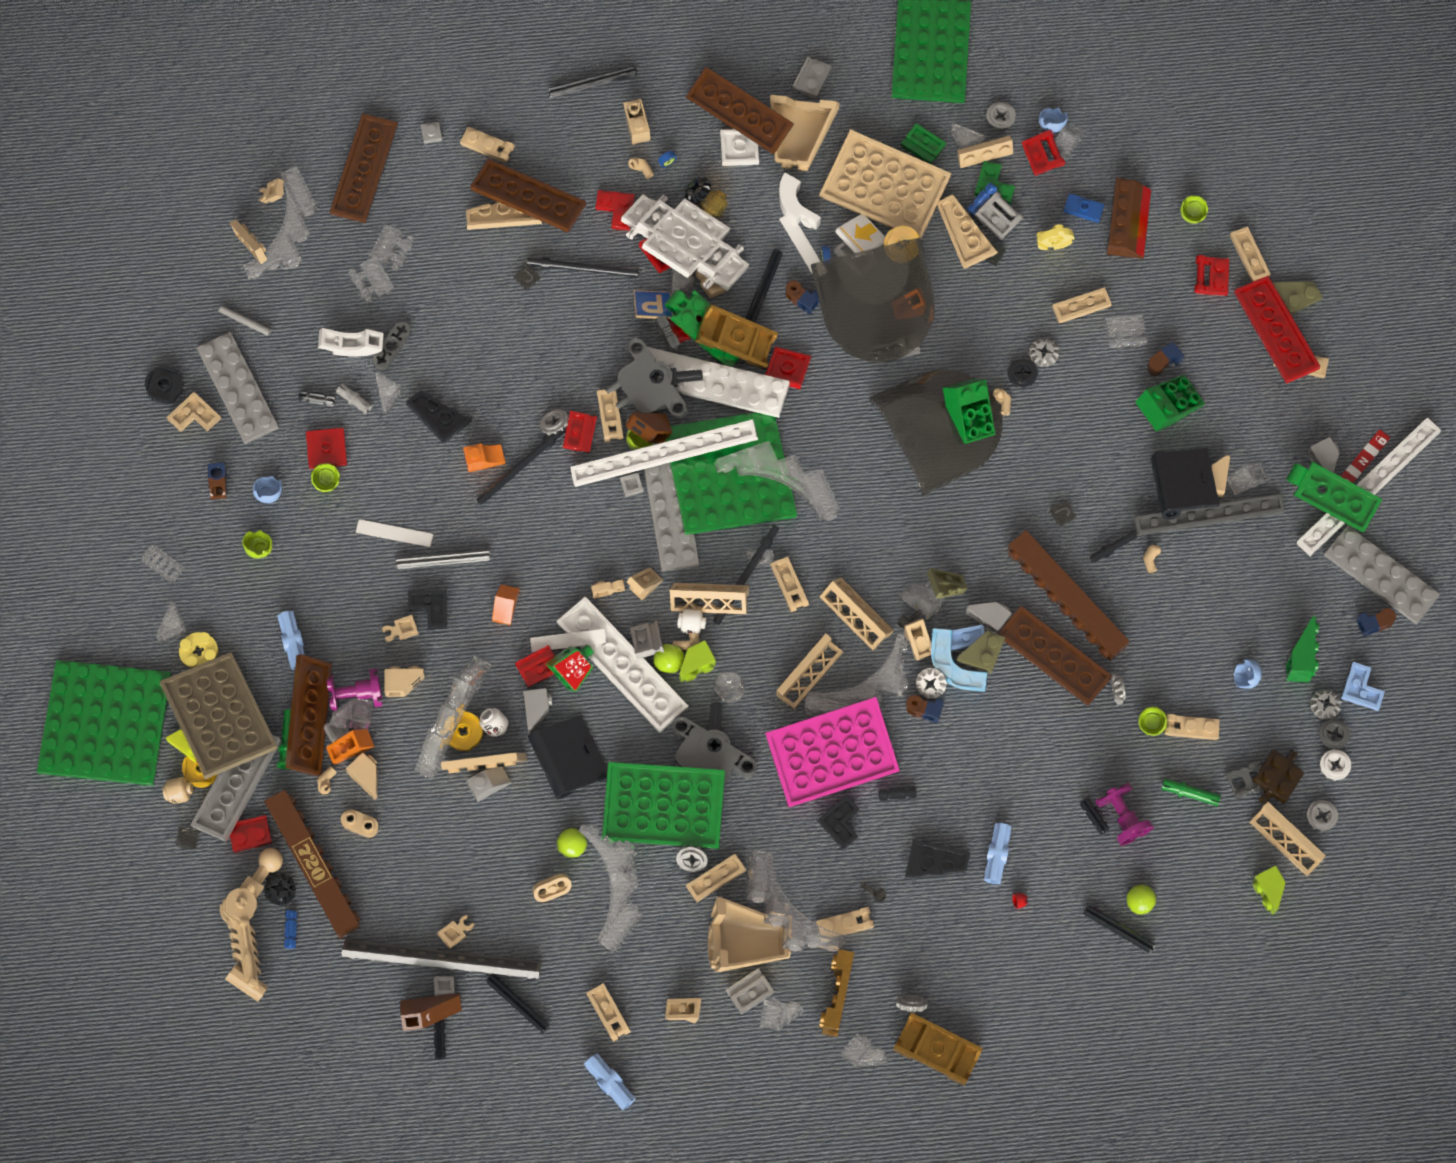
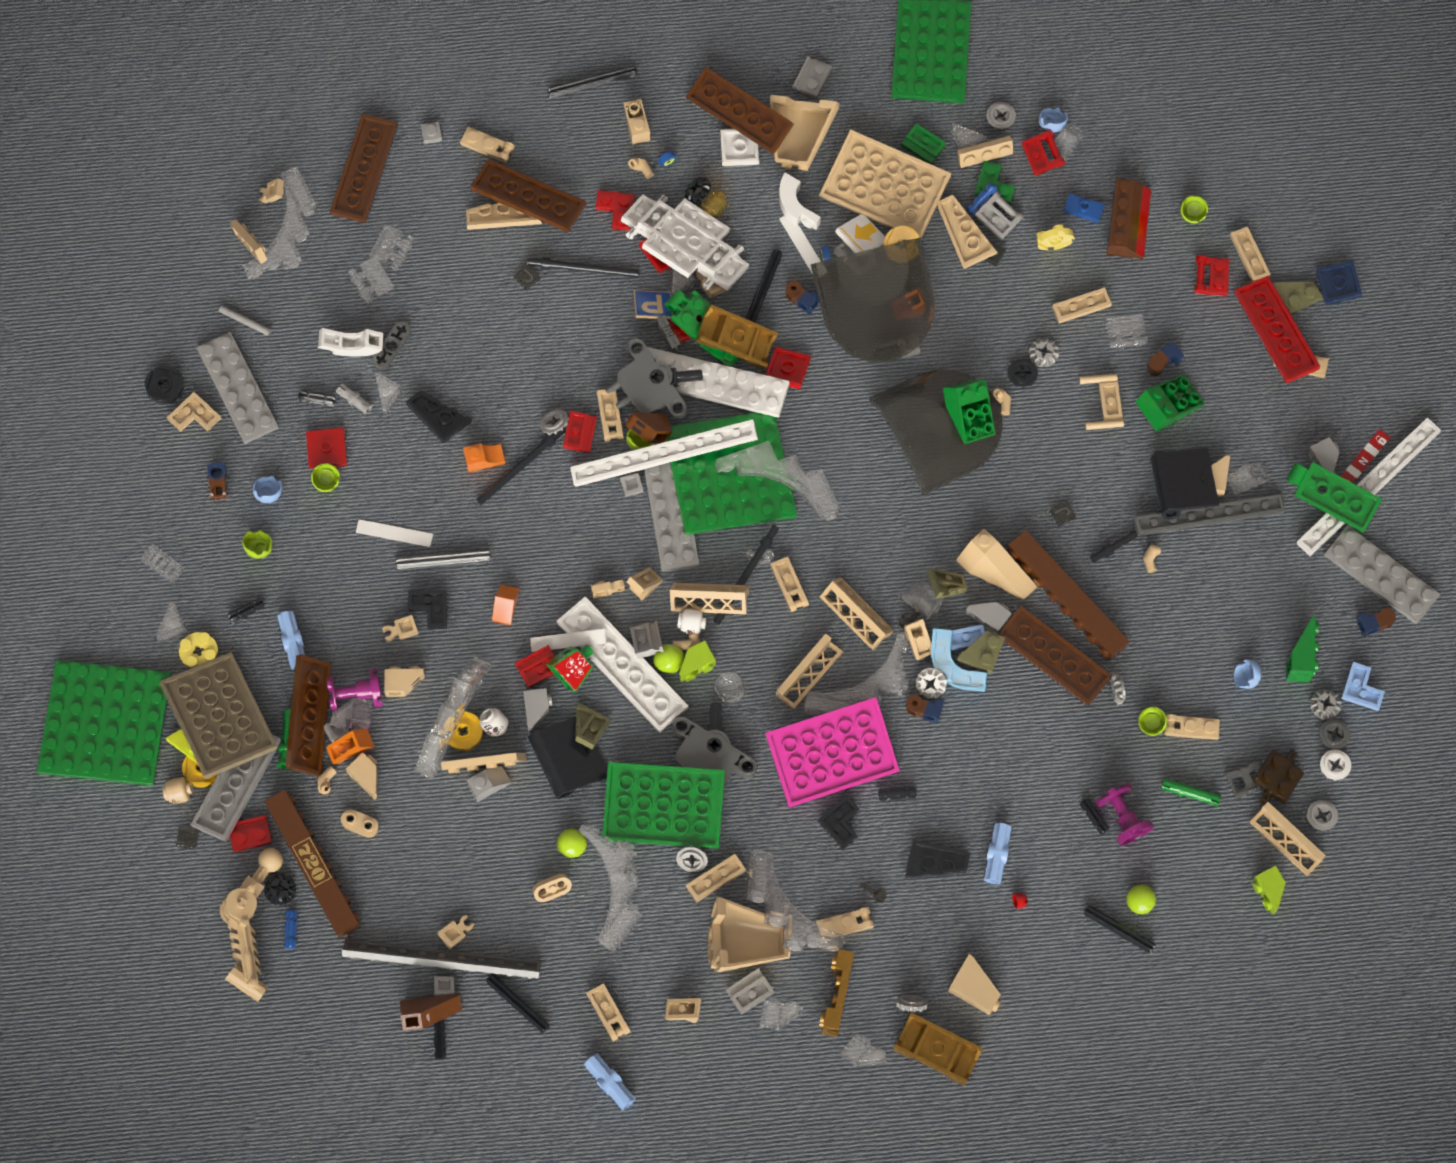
none -> black axle [228,598,265,623]
none -> olive wing [575,703,611,749]
none -> tan slope [948,954,1001,1015]
none -> tan wedge [956,529,1037,601]
none -> tan plate [1079,374,1124,430]
none -> dark blue plate [1316,260,1362,305]

